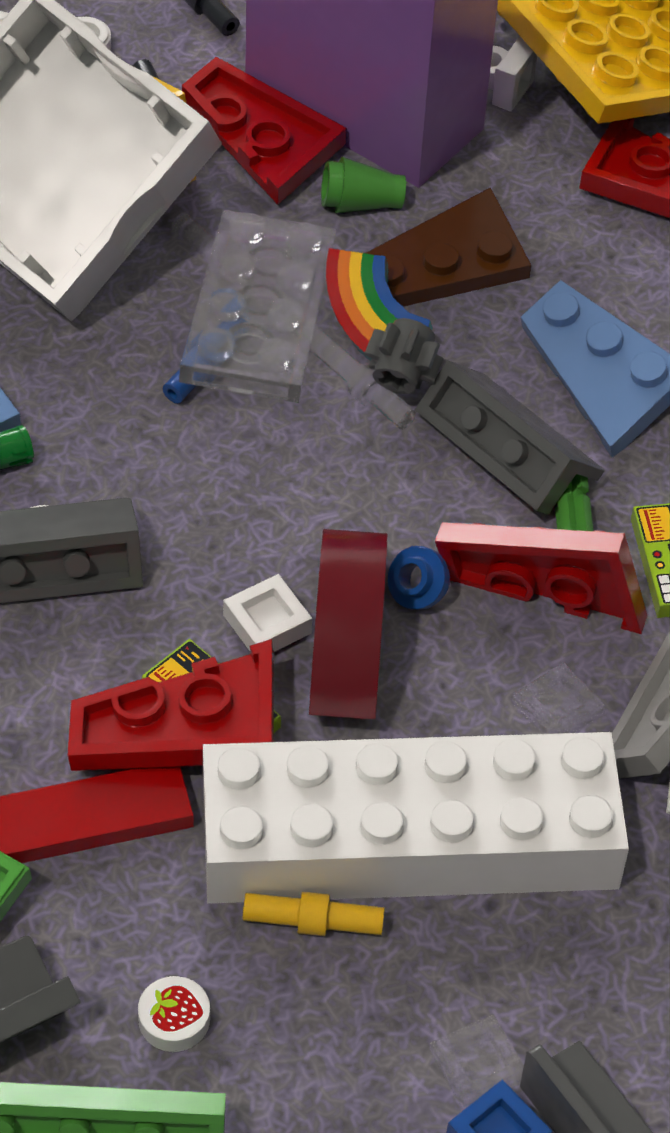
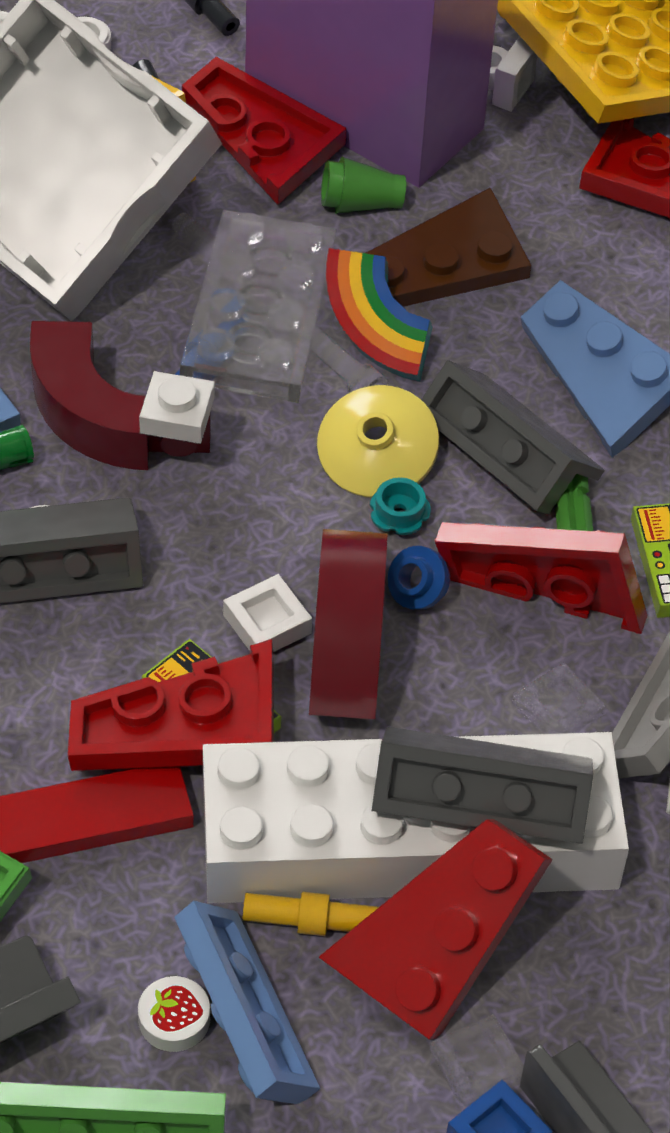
dark grey gear [364,318,444,394] -> none
none -> dark red arch [30,321,211,470]
none -> white plate [139,371,215,444]
none -> medium blue plate [174,901,321,1104]
none -> light yellow dish [317,385,439,498]
none -> red wing [319,819,553,1040]
none -> teal plate [370,478,431,535]
none -> dark grey panel [371,727,593,844]

